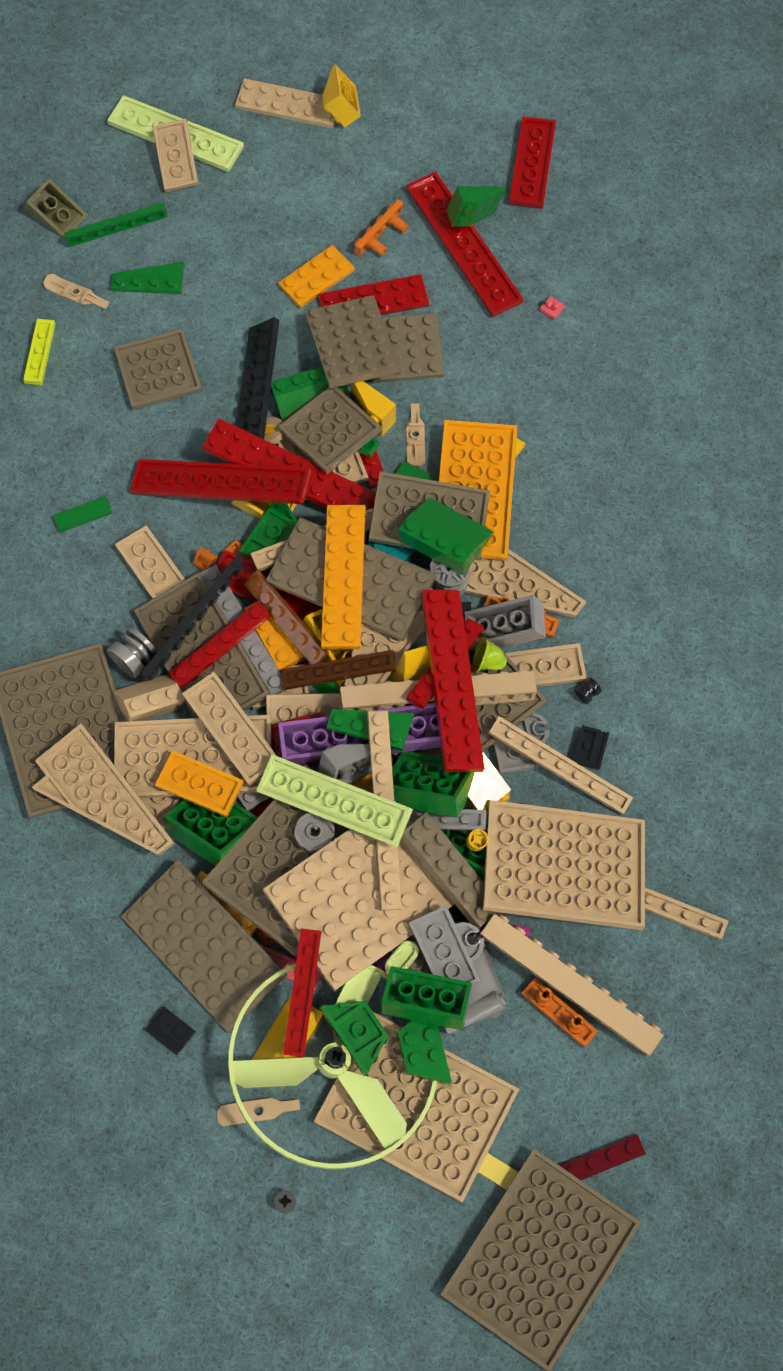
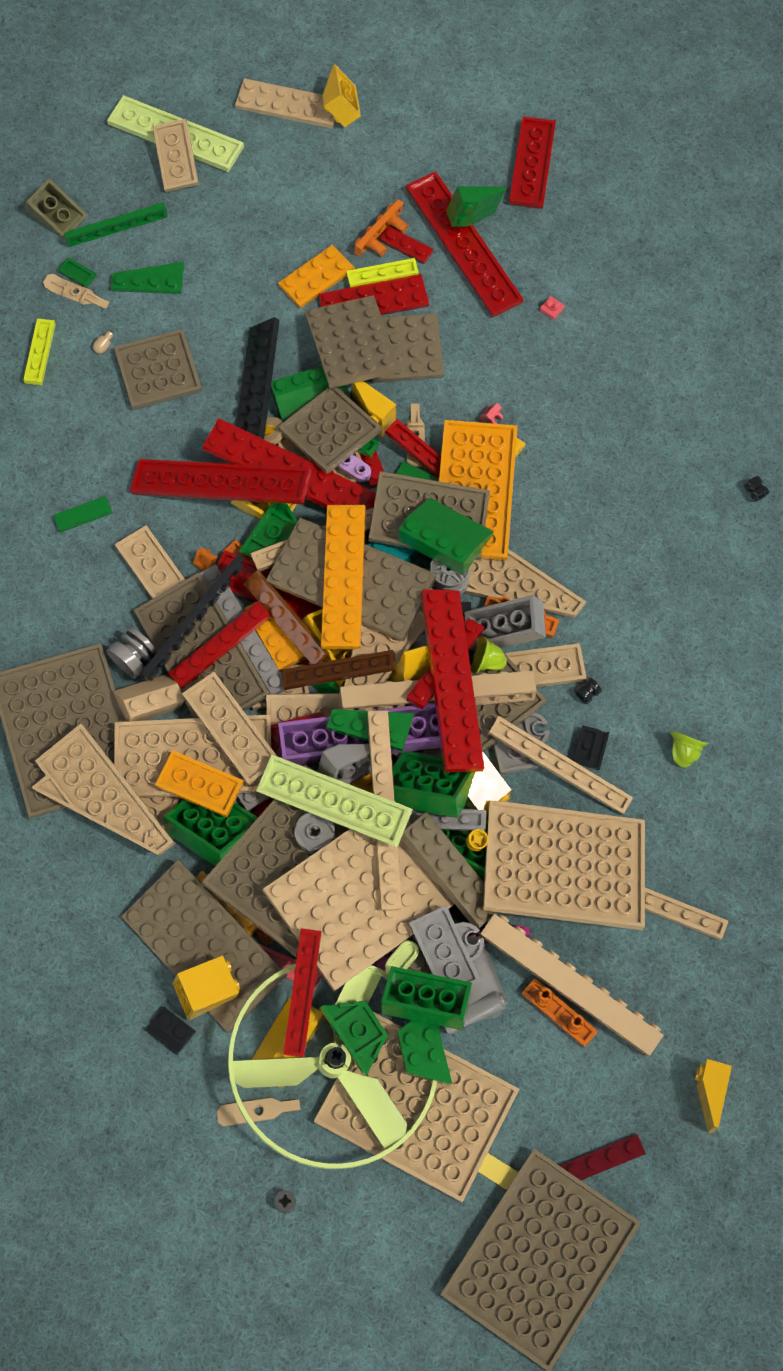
none -> green tile [58,257,97,288]
none -> tan cylinder [93,331,114,354]
none -> yellow slope [172,956,240,1021]
none -> lavender plate [338,455,371,482]
none -> neon yellow plate [346,258,419,287]
none -> red plate [380,226,433,264]
none -> red plate [385,419,441,478]
none -> coral tile [478,403,503,424]
none -> lime piece [669,730,709,768]
none -> yellow slope [695,1059,732,1133]
none -> black wheel [744,476,770,502]

